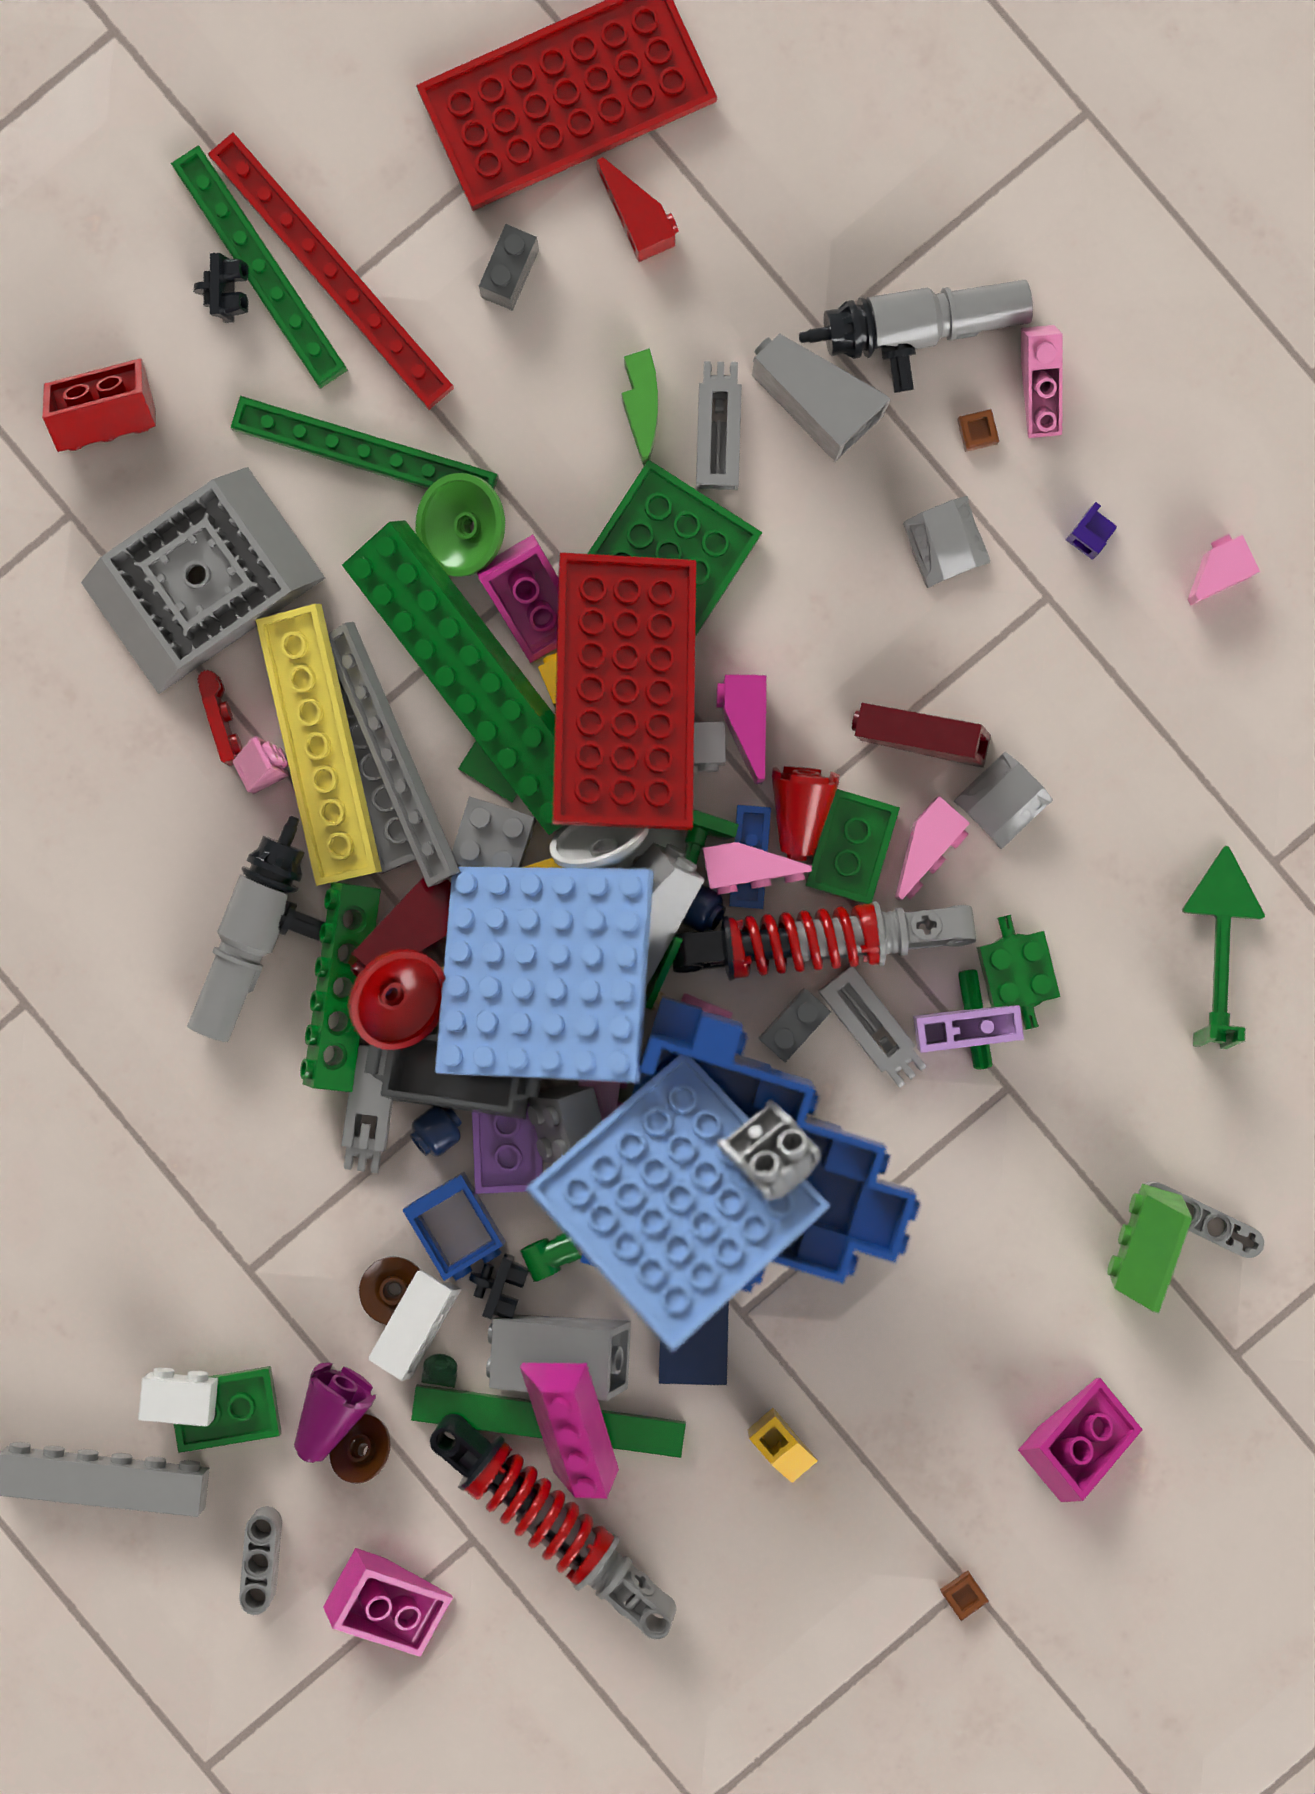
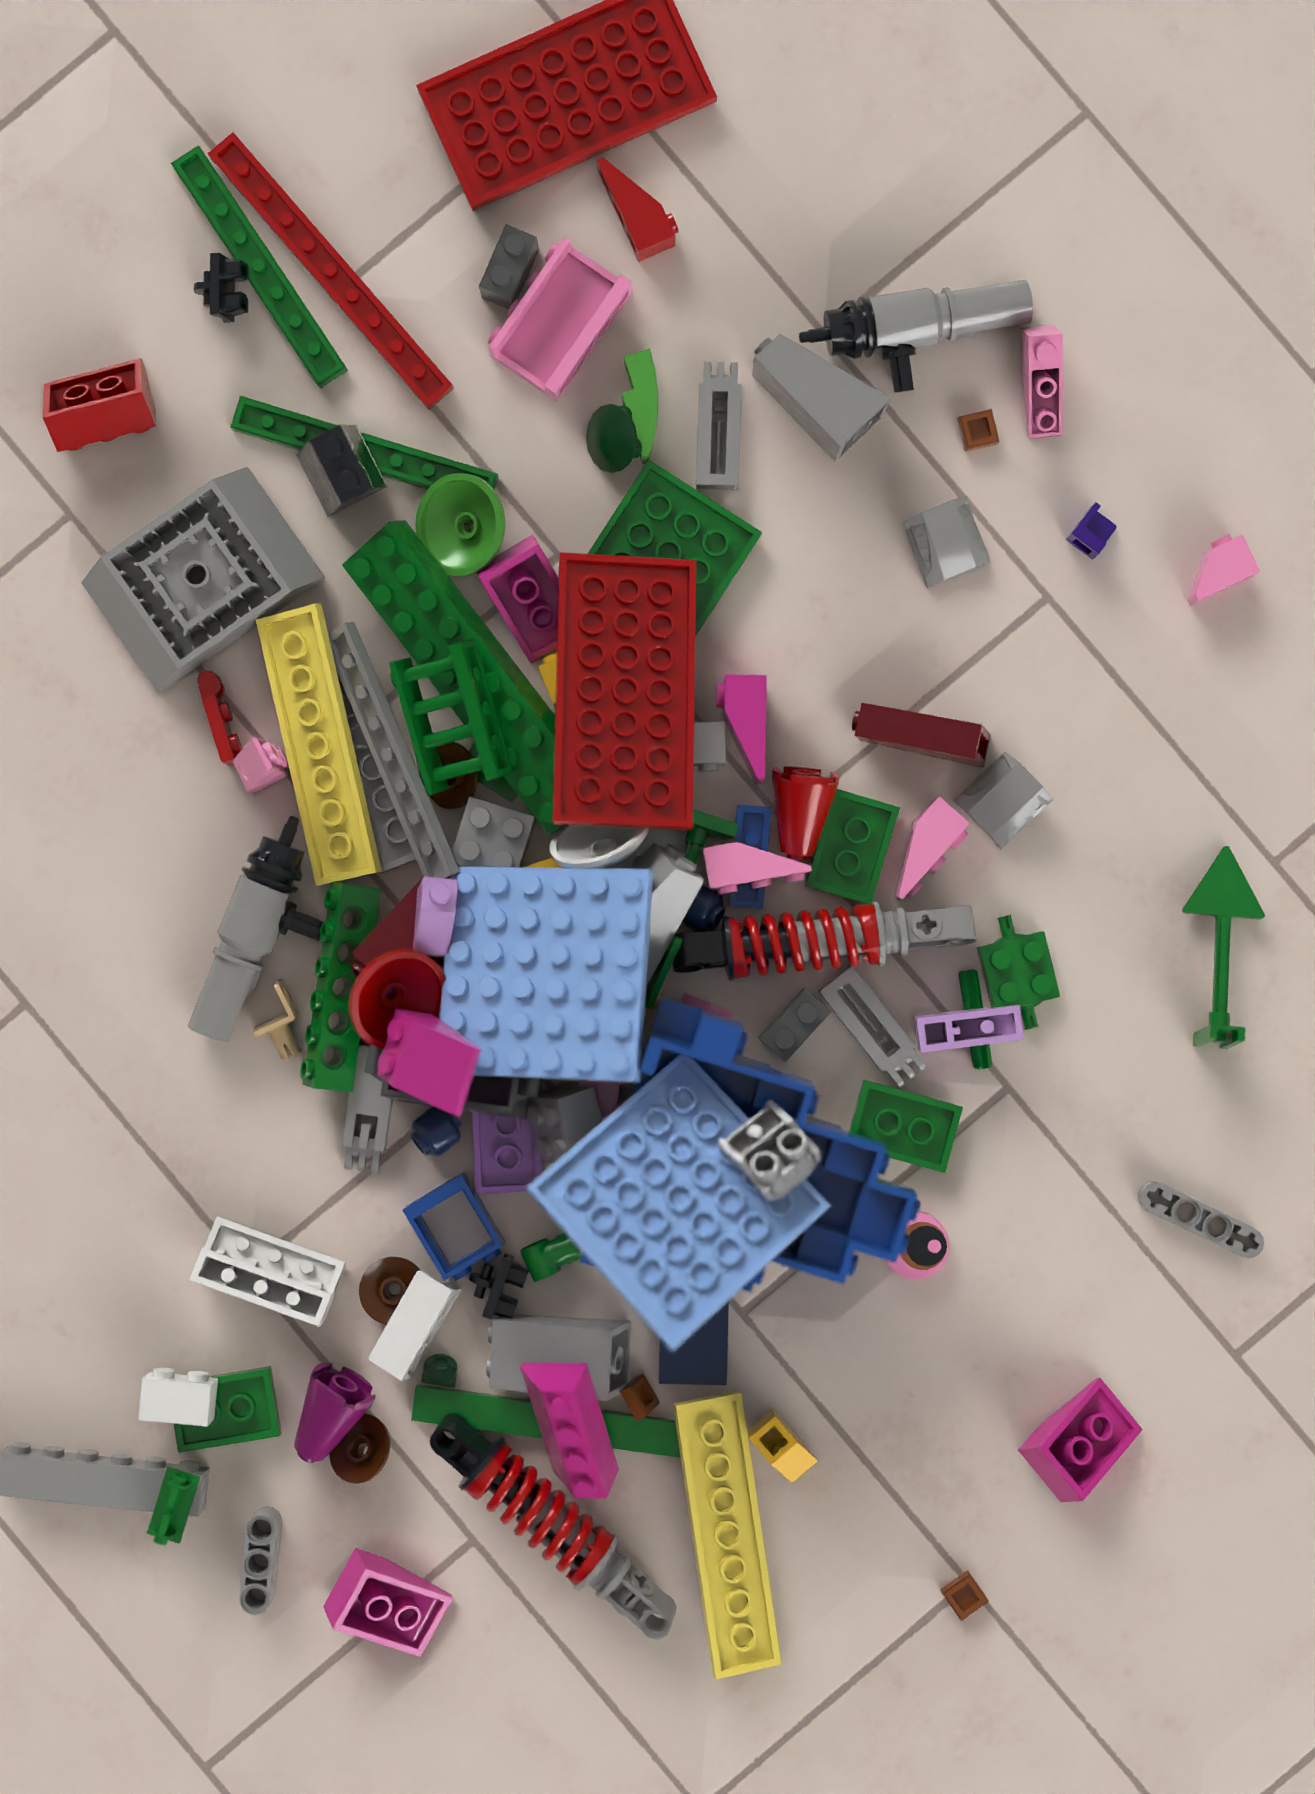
bright green slope [1107,1184,1192,1313] -> none
none -> green hinge [147,1466,201,1545]
none -> white brick [189,1216,346,1327]
none -> tan bracket [252,978,302,1060]
none -> black slope [297,424,388,517]
none -> dark pink slope [377,1009,480,1116]
none -> green fence [389,638,513,796]
none -> lavender slope [413,876,458,958]
none -> reddish brown dish [430,742,478,809]
none -> bright pink panel [488,237,633,401]
none -> dark green dish [586,404,642,473]
none -> dark orange tile [619,1373,660,1421]
none -> light yellow plate [673,1390,782,1680]
none -> green plate [849,1079,963,1173]
none -> tile [885,1211,949,1280]

